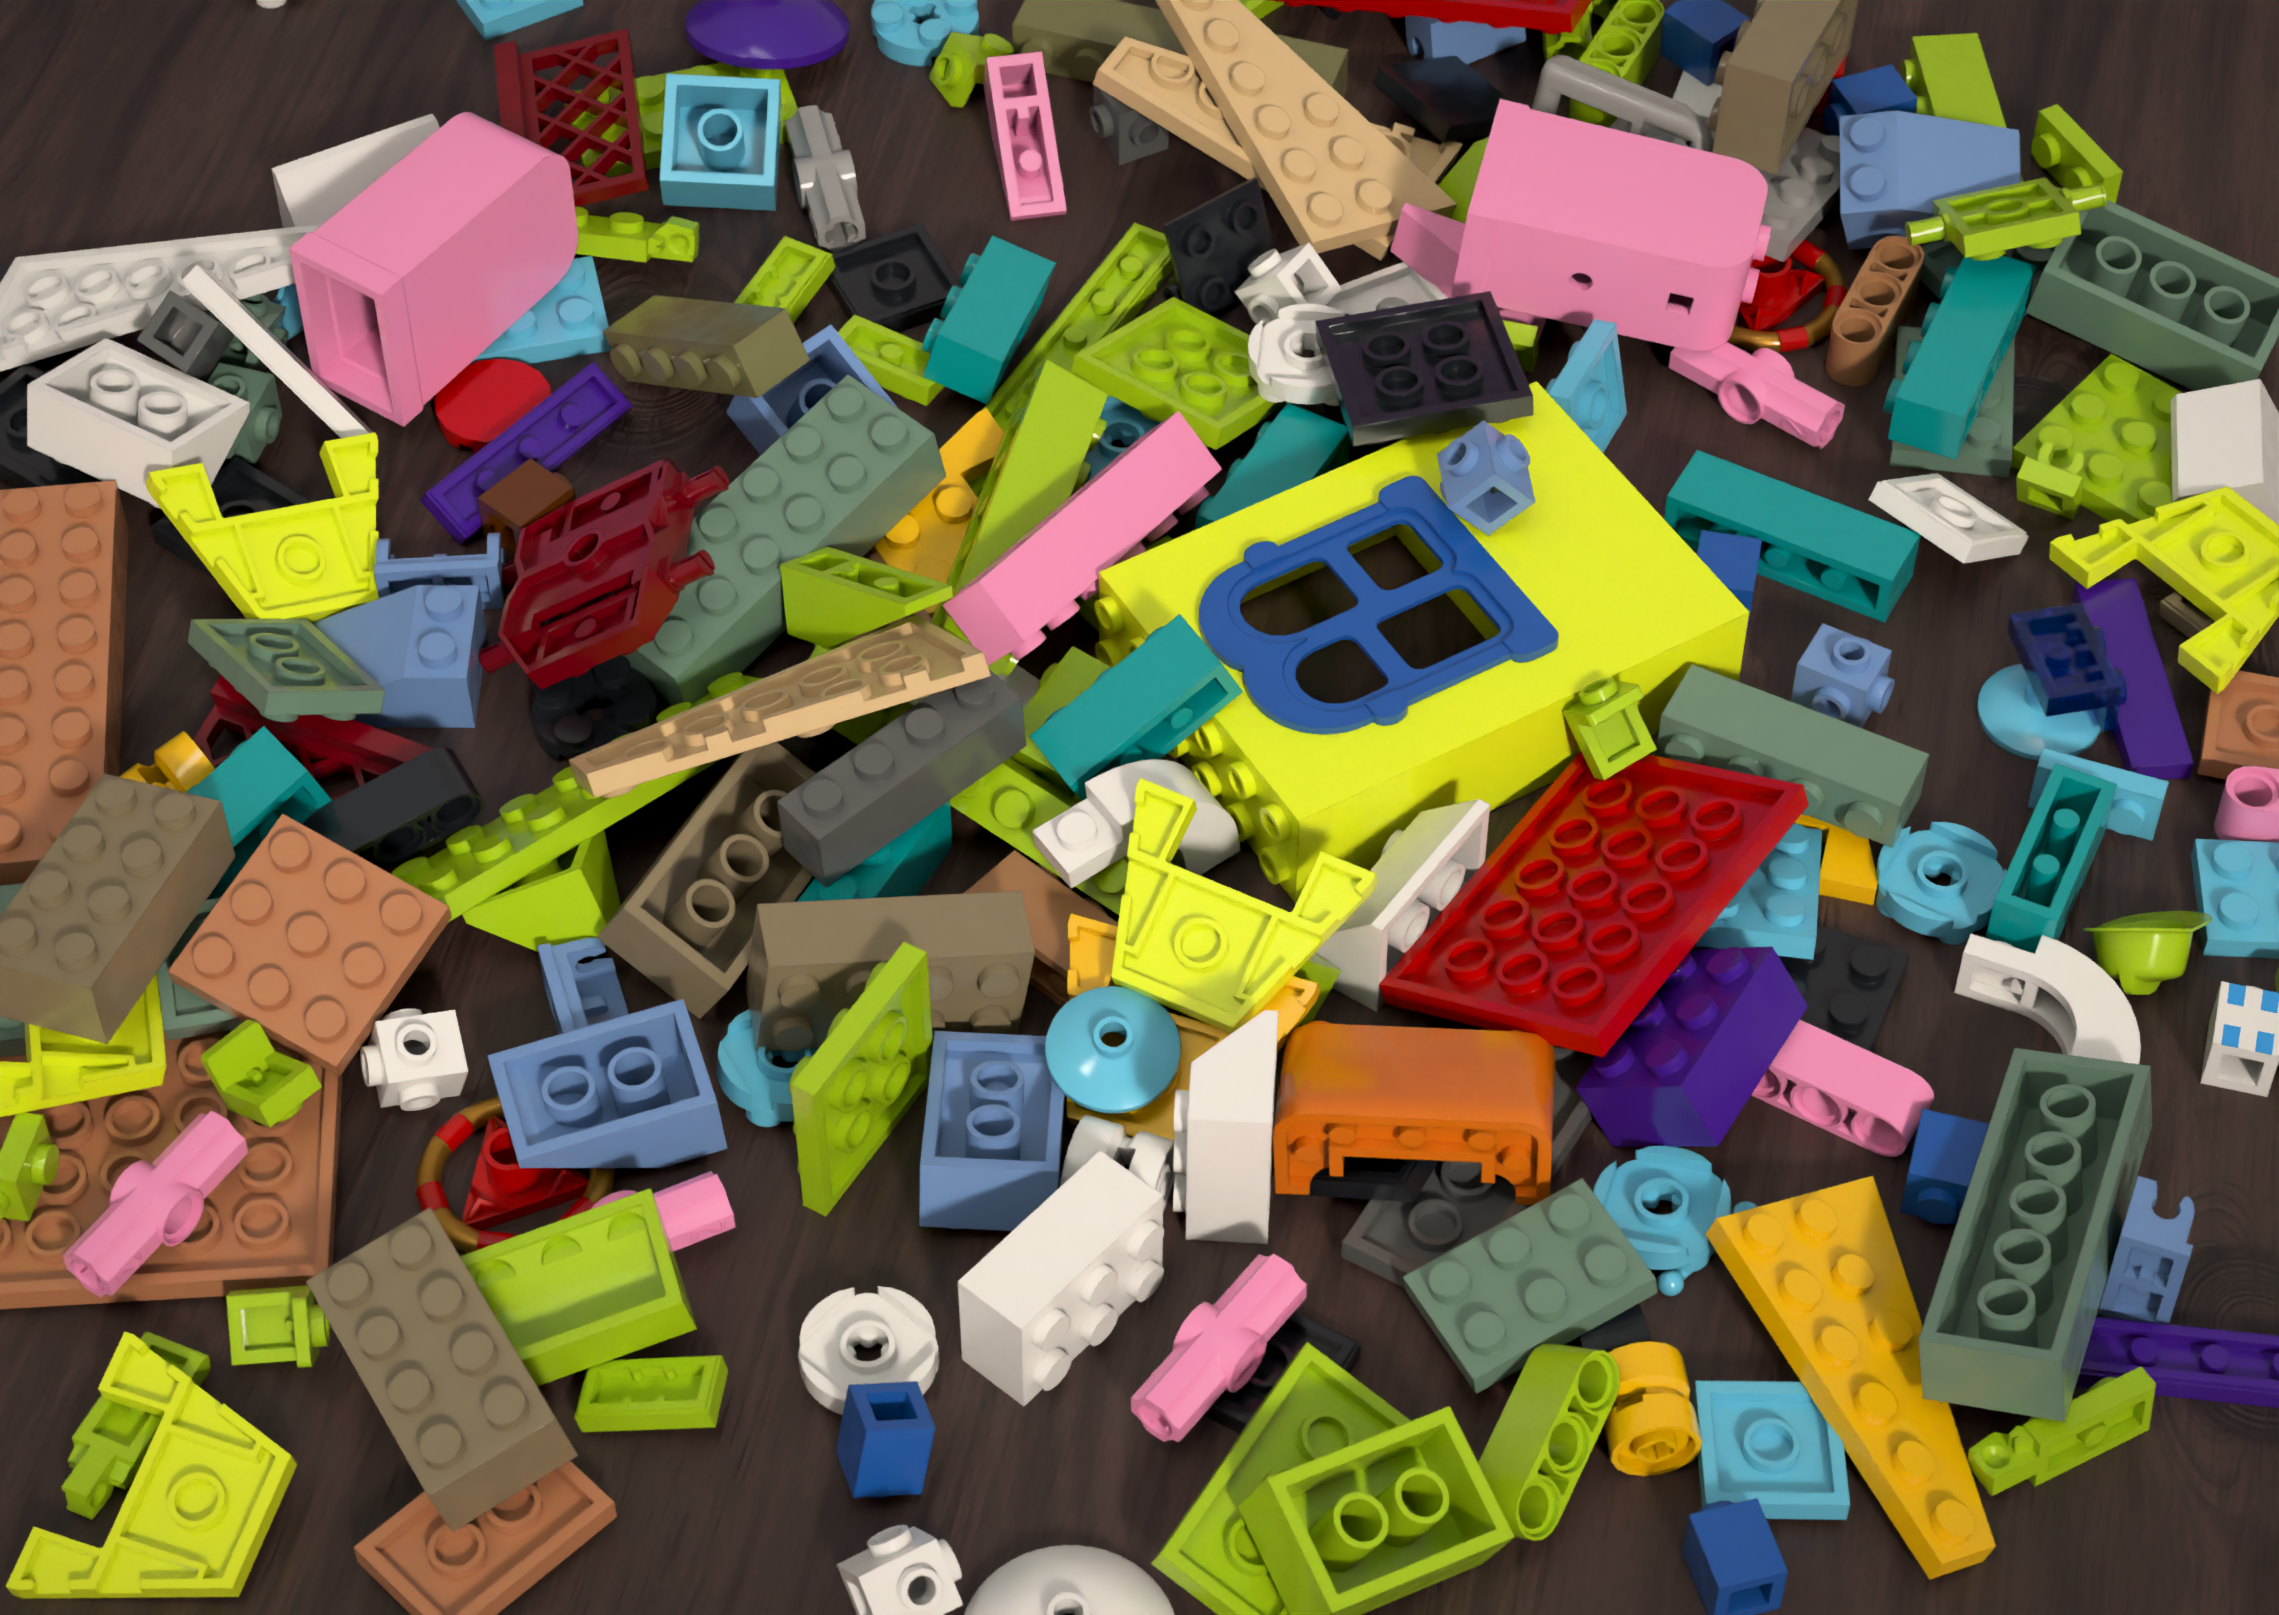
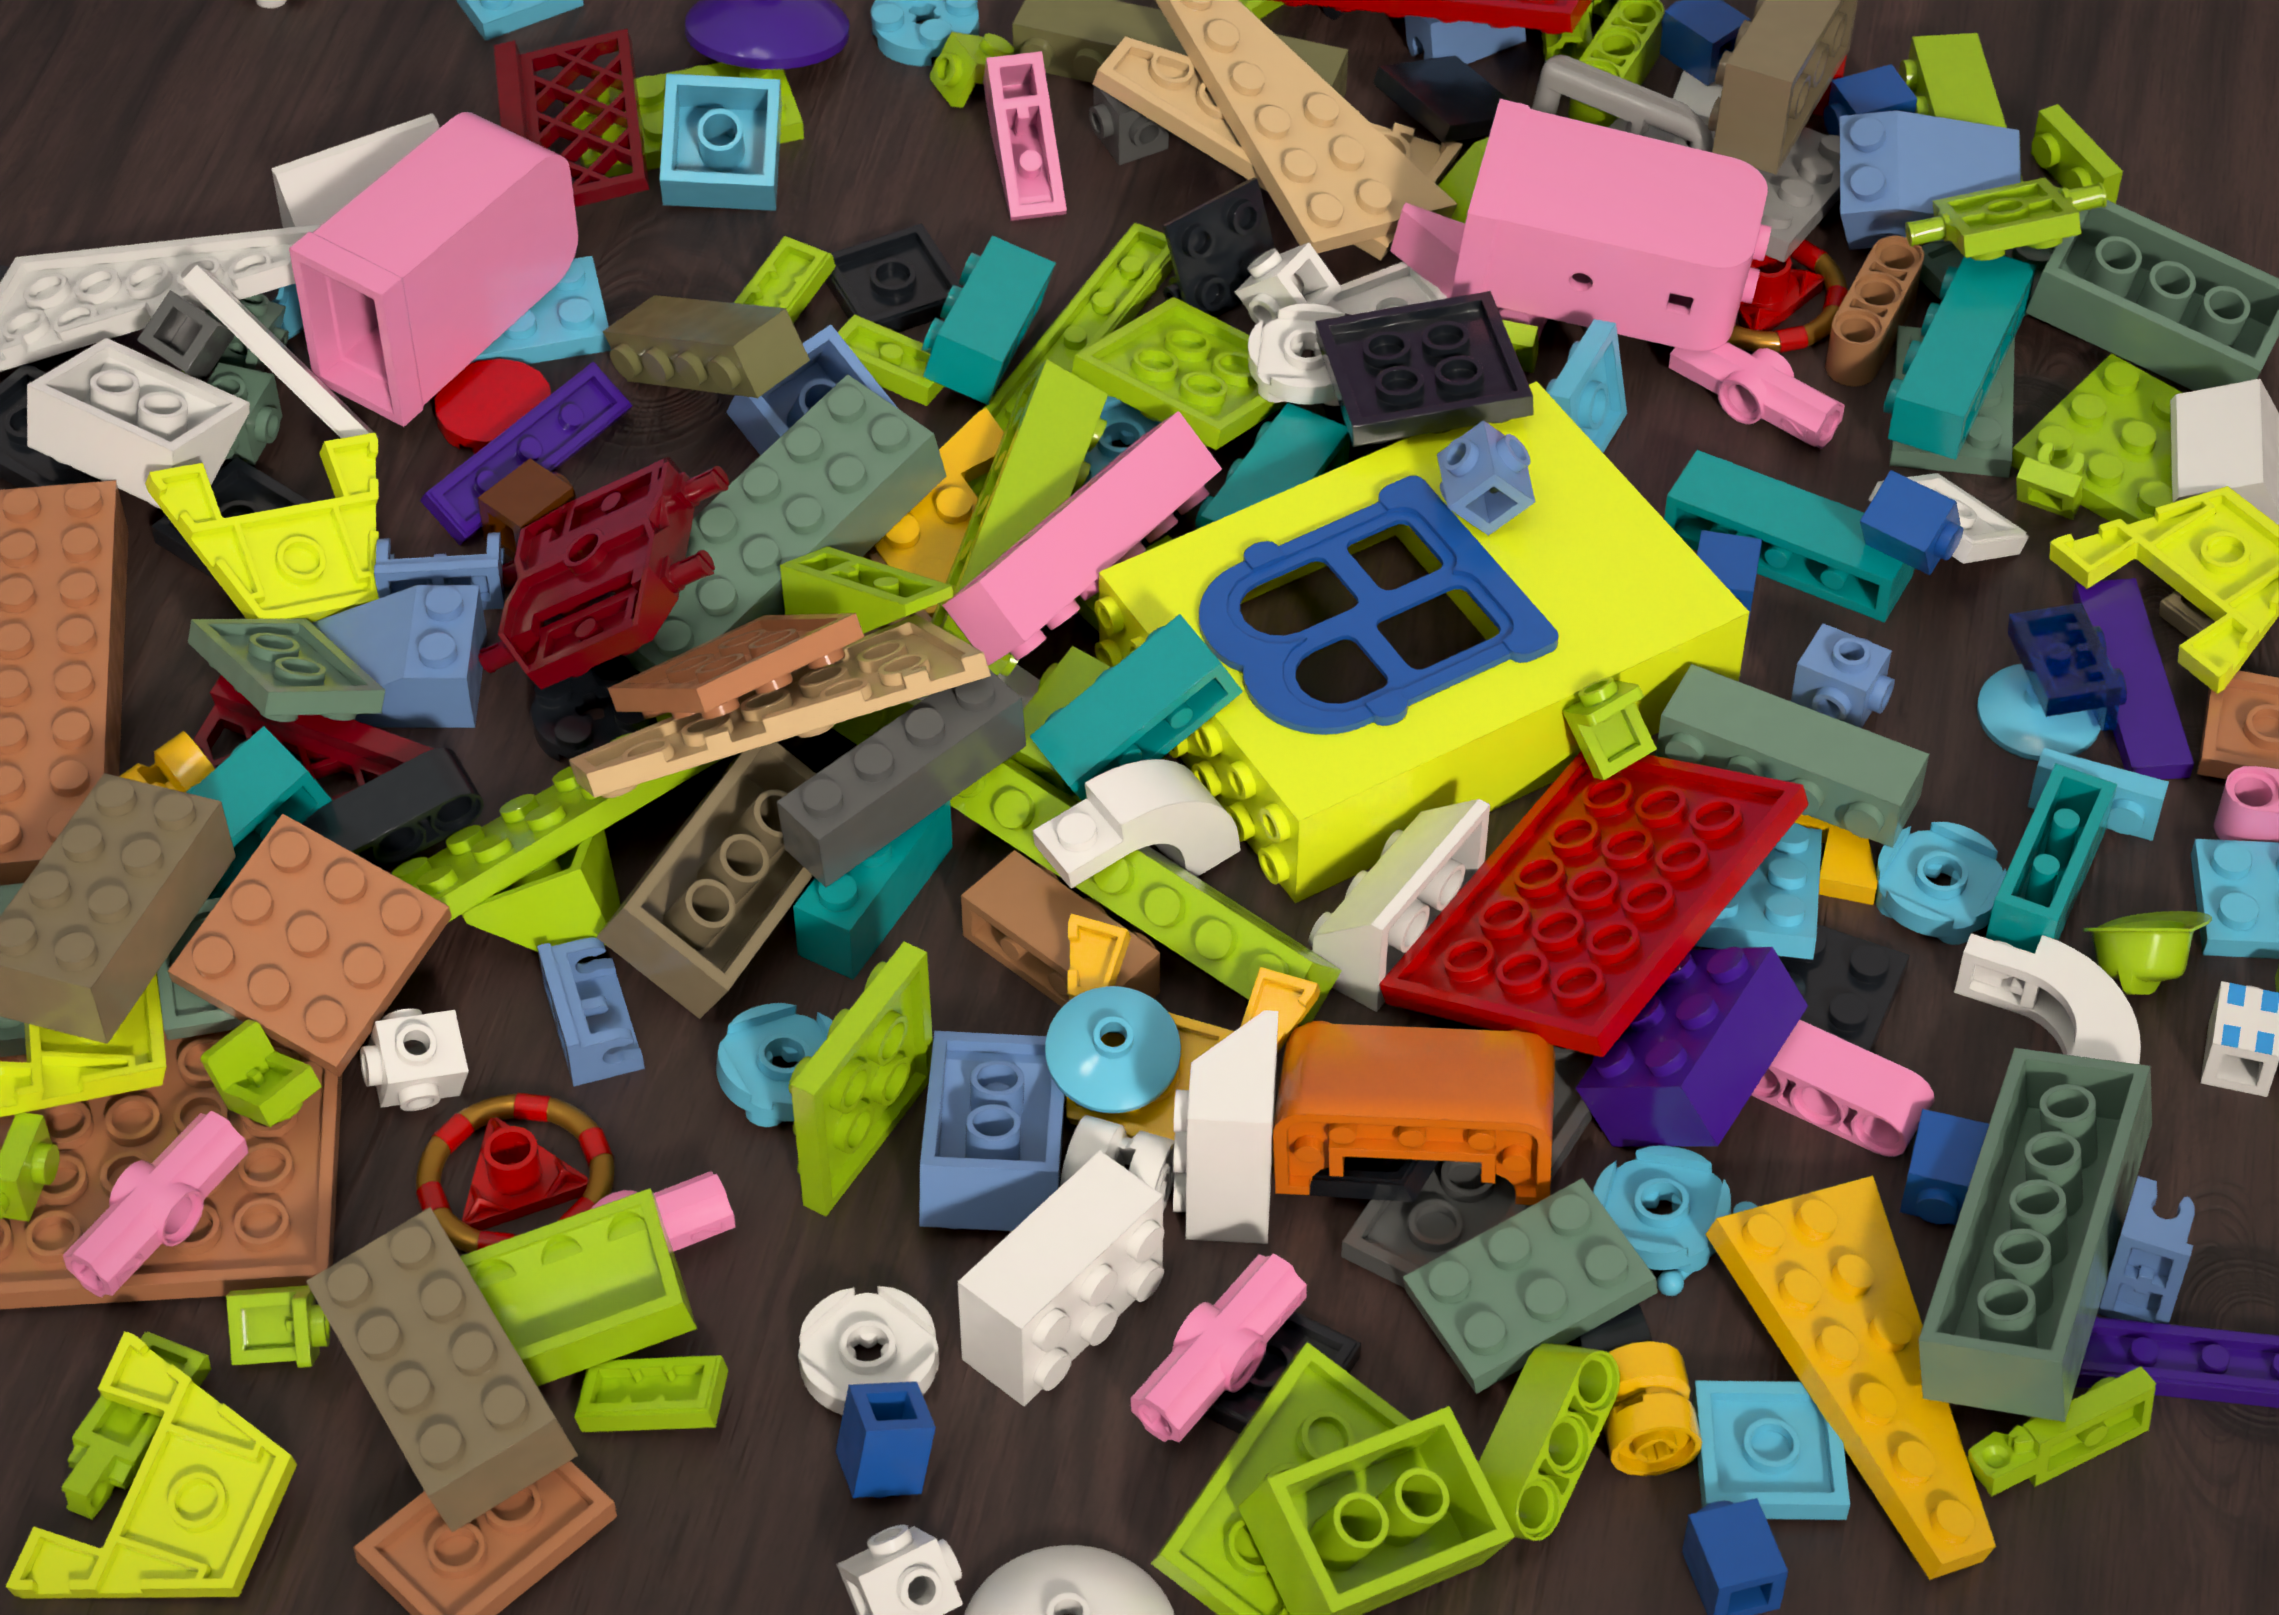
medium blue slope [487,999,728,1168] -> none
lime hinge [575,206,699,263] -> none
dark tan brick [745,891,1035,1051] -> none
light grey piece [785,105,866,253] -> none
neon yellow wing [1111,778,1378,1034] -> none
none -> nougat plate [608,613,864,720]
none -> blue brick [1860,470,1963,575]

